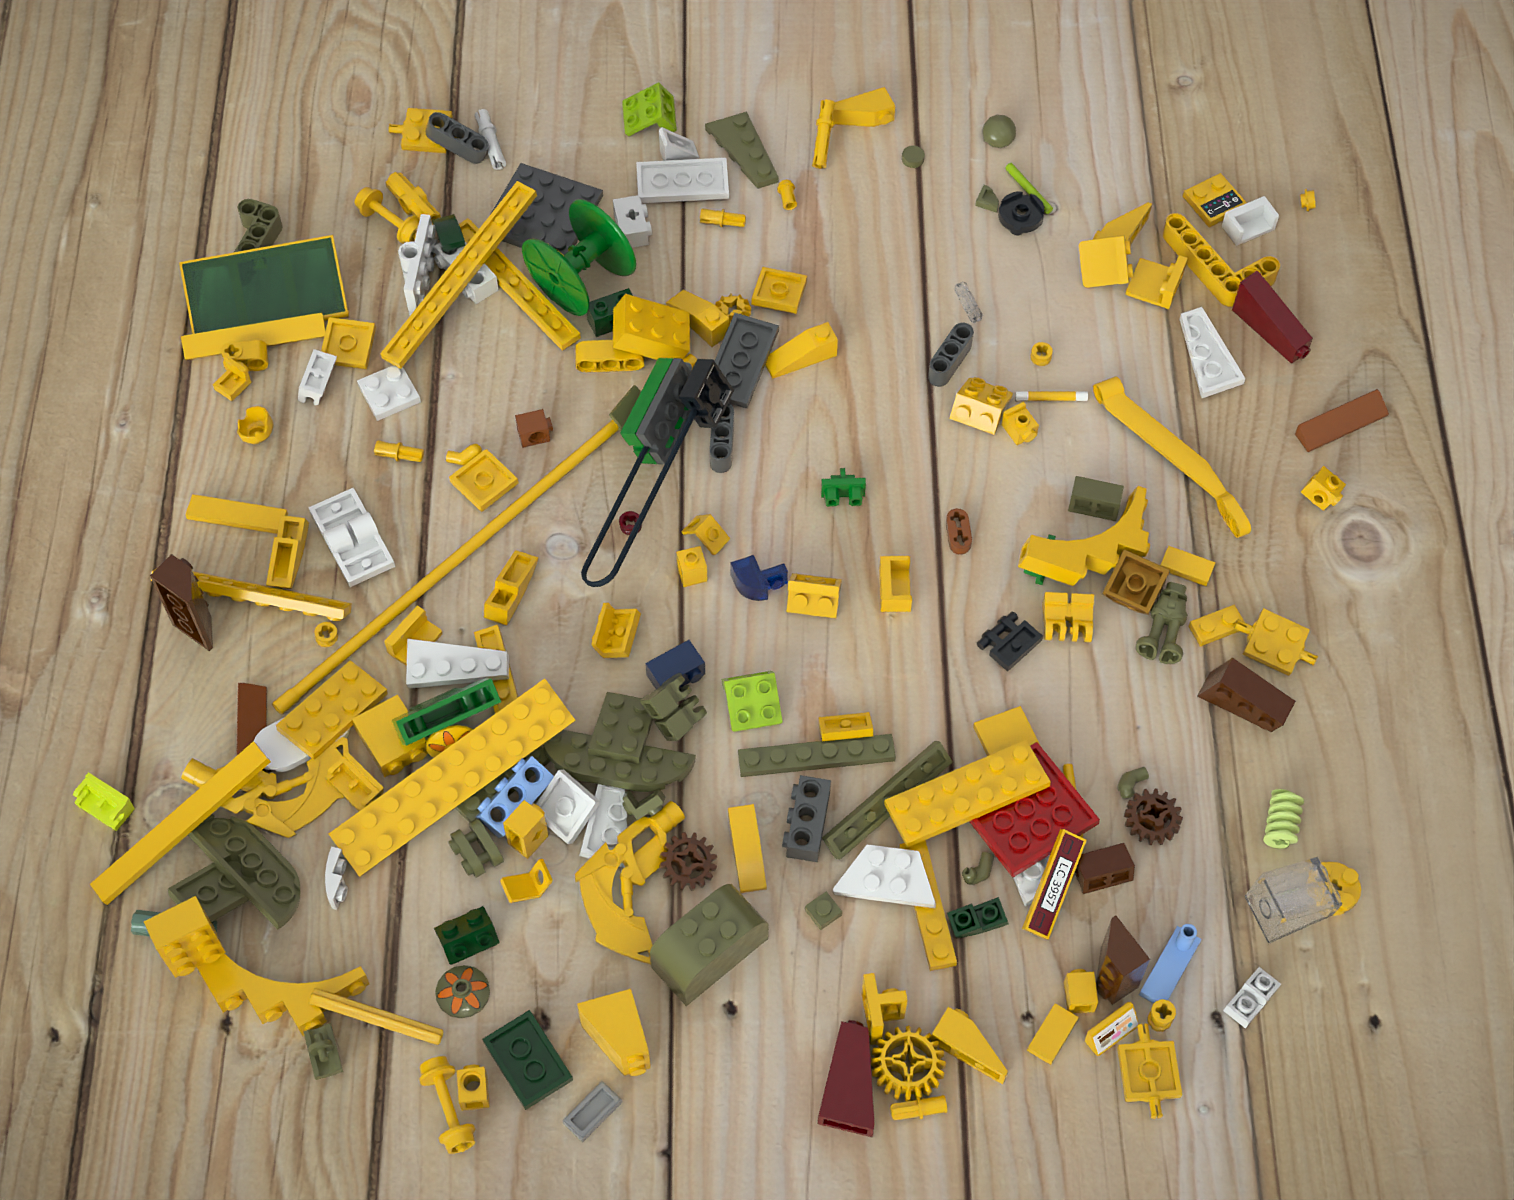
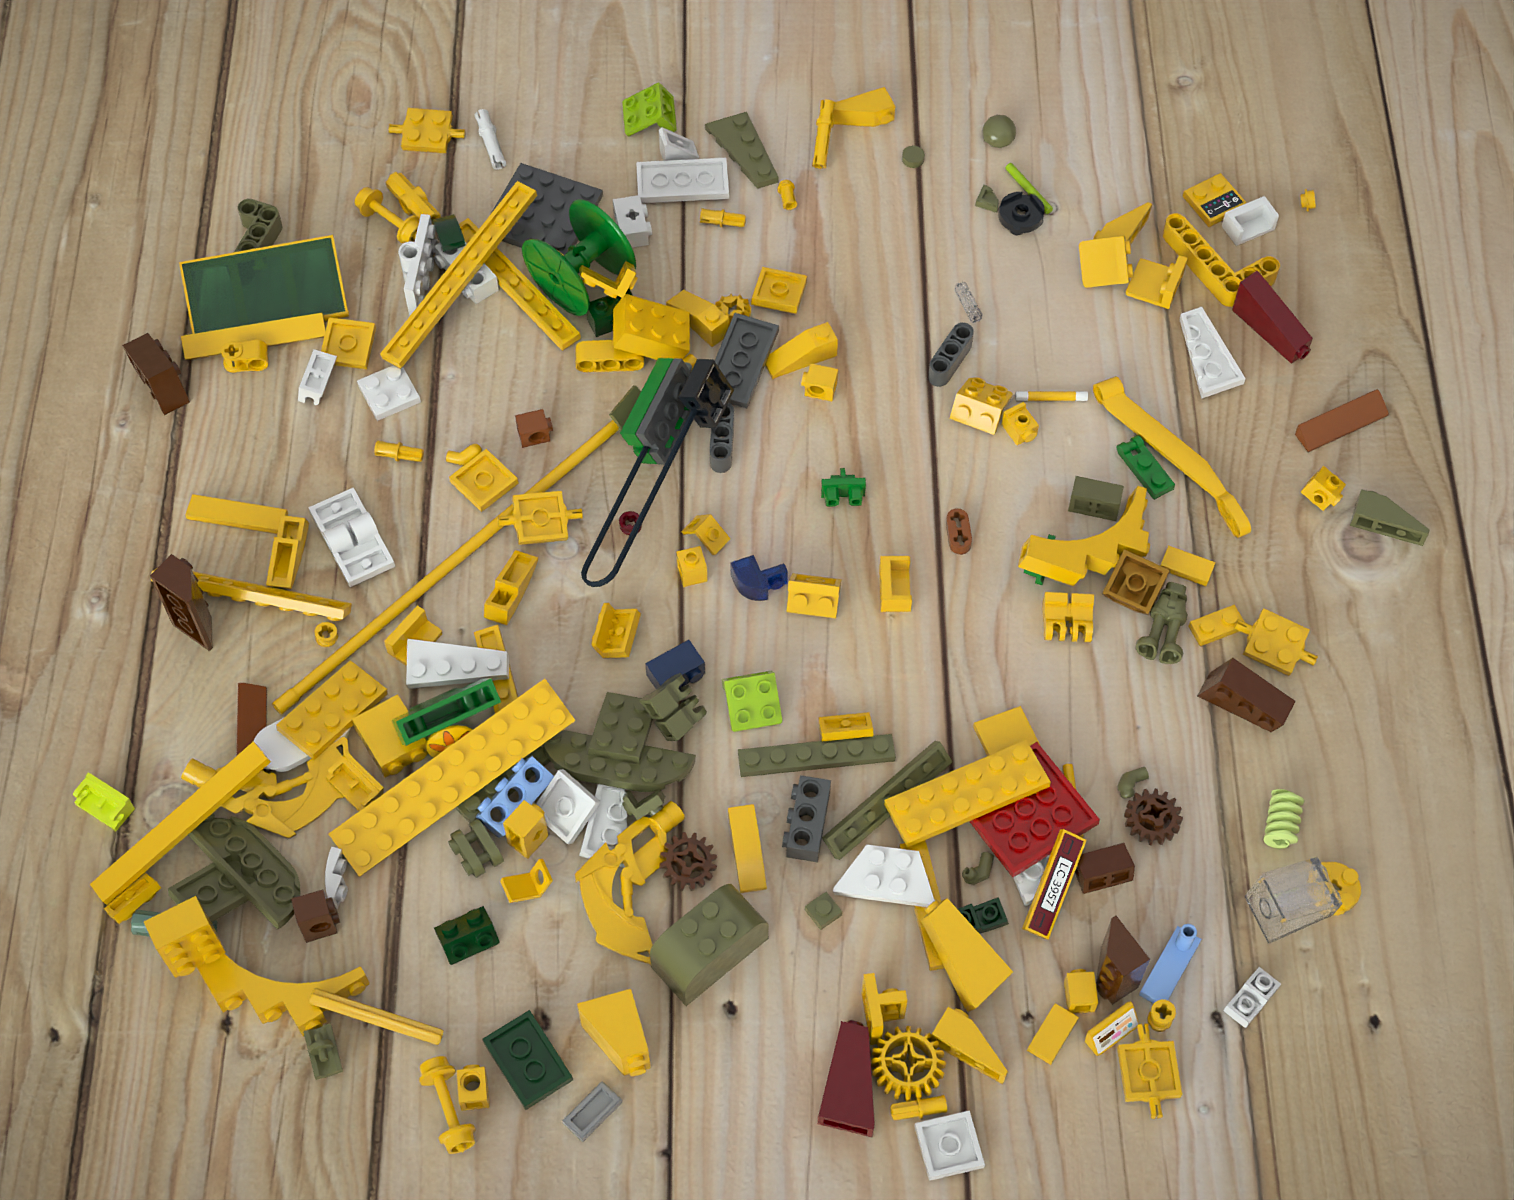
yellow bracket [213,358,251,401] -> none
yellow hair [237,406,274,444] -> none
dark grey beam [425,112,489,164] -> none
olive dish [435,965,490,1018] -> none
black plate [977,611,1043,672] -> none
yellow bush [1030,342,1053,366] -> none
none -> yellow plate [104,873,161,924]
none -> reddish brown wedge [122,333,190,415]
none -> reddish brown brick [291,889,340,943]
none -> yellow plate [498,491,583,545]
none -> yellow bracket [579,261,638,298]
none -> yellow brick [801,363,838,402]
none -> white plate [914,1111,985,1181]
none -> yellow slope [921,898,1013,1012]
none -> green plate [1116,435,1175,500]
none -> olive slope [1350,489,1430,546]

